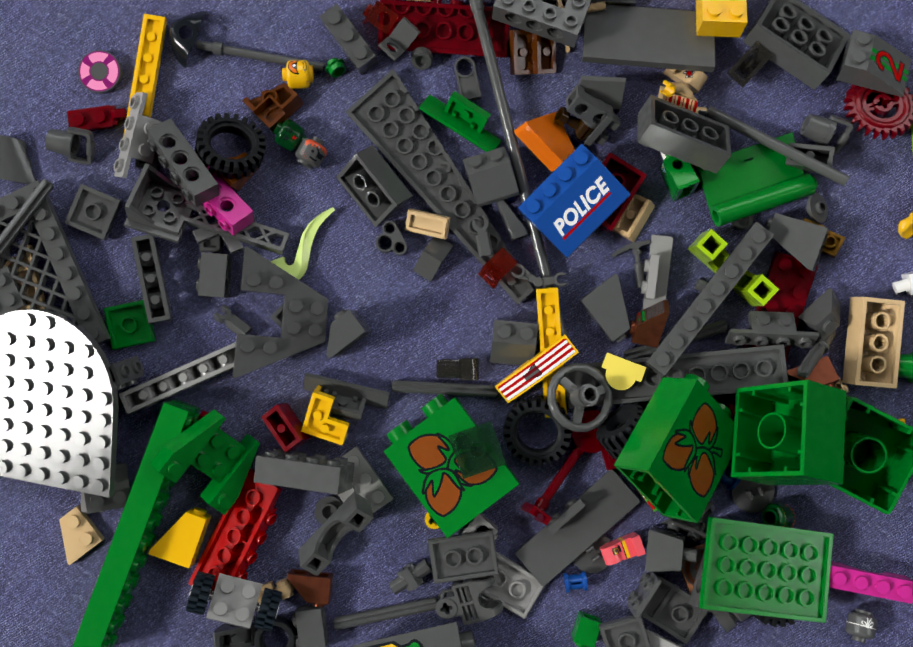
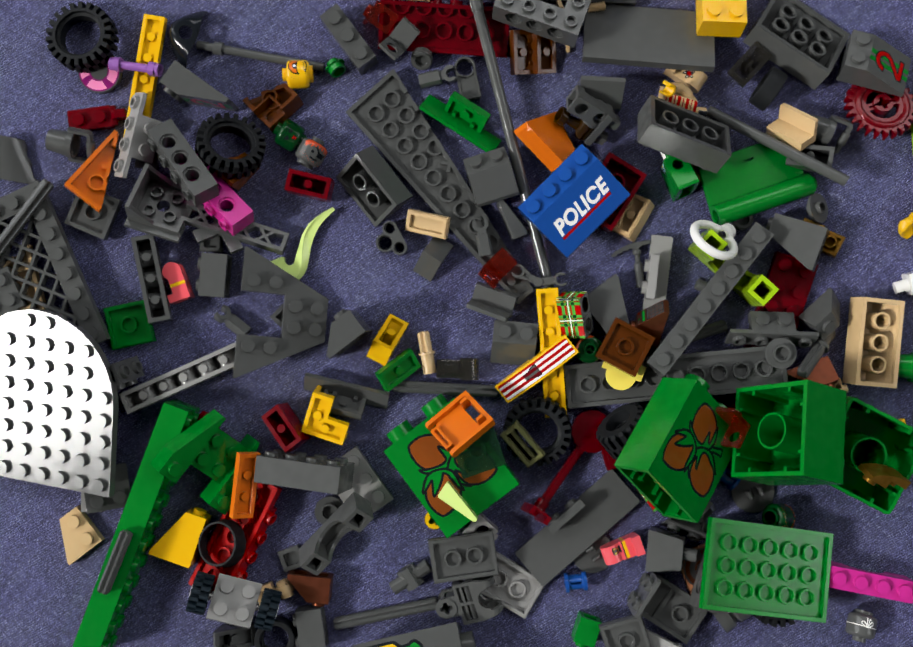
dark grey piece [547,363,613,432] -> none
none -> black tyre [46,2,119,73]
none -> orange wing [64,130,119,213]
none -> dark grey axle [97,529,133,595]
none -> medium lavender bar [108,57,163,77]
none -> dark grey slope [159,60,239,112]
none -> coral leg [162,262,195,304]
none -> black tyre [198,519,246,568]
none -> orange plate [229,452,261,519]
none -> dark grey tile [277,543,300,572]
none -> dark red brick [284,168,335,203]
none -> yellow slope [366,314,409,366]
none -> green plate [375,348,421,392]
none -> tan axle [417,331,437,375]
none -> dark grey bar [418,65,457,89]
none -> orange container [425,390,495,458]
none -> yellowish green slope [438,480,478,522]
none -> dark grey panel [466,281,518,322]
none -> olive tile [500,420,545,468]
none -> piece [556,291,594,339]
none -> dark green head [574,335,602,363]
none -> reddish brown plate [595,317,655,377]
none -> white piece [690,220,738,260]
none -> clear red bracket [715,407,751,449]
none -> black tyre [749,66,788,111]
none -> dark grey piece [764,338,797,369]
none -> tan panel [766,103,818,151]
none -> pearl gold slope [857,463,911,490]

